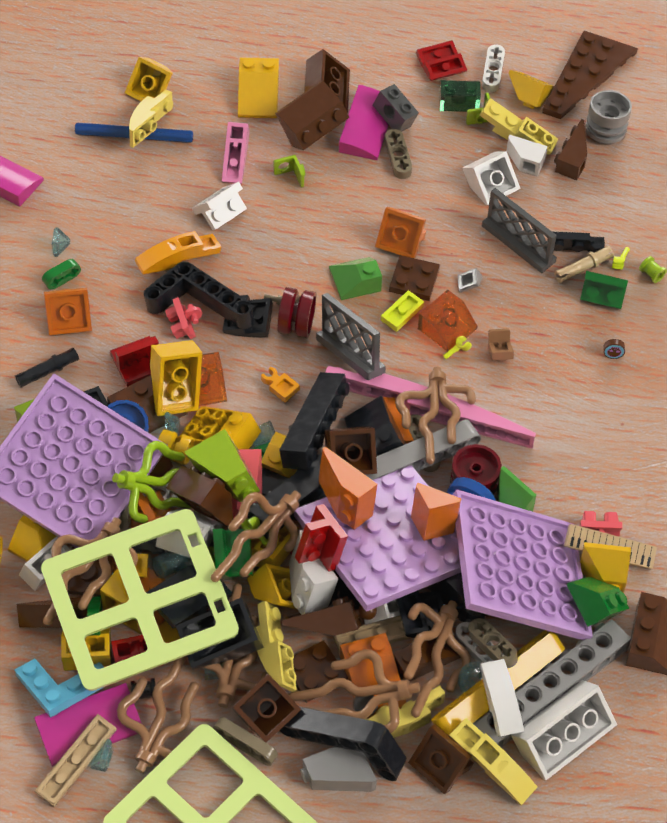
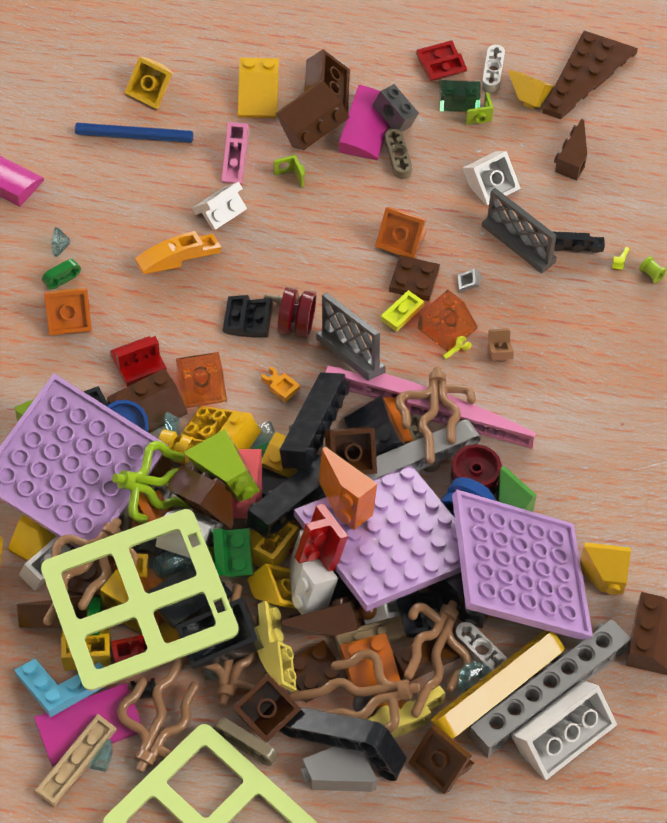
black pin [15,348,79,388] -> none
light yellow slope [129,90,173,148] -> none
black beam [144,262,255,329] -> none
yellow slope [150,340,202,416] -> none
coral hips [165,297,202,339] -> none
medium nougat plant [211,491,301,582] -> none
lime hand [241,517,268,545] -> none
bright green slope [329,257,382,300] -> none
orange slope [411,483,461,541] -> none
light yellow slope [449,718,537,805] -> none
dark tan beam [468,618,518,668] -> none
light yellow slope [480,98,558,155] -> none
white slope [480,659,524,736] -> none
white slope [506,135,548,176] -> none
tan pin [554,246,614,283] -> none
tan tile [564,524,657,570] -> none
green slope [566,577,629,627] -> none
coral hips [579,511,622,537] -> none
green bracket [580,271,628,309] -> none
light grey wheel [585,90,632,144] -> none
reddish brown tile [603,339,625,359] -> none

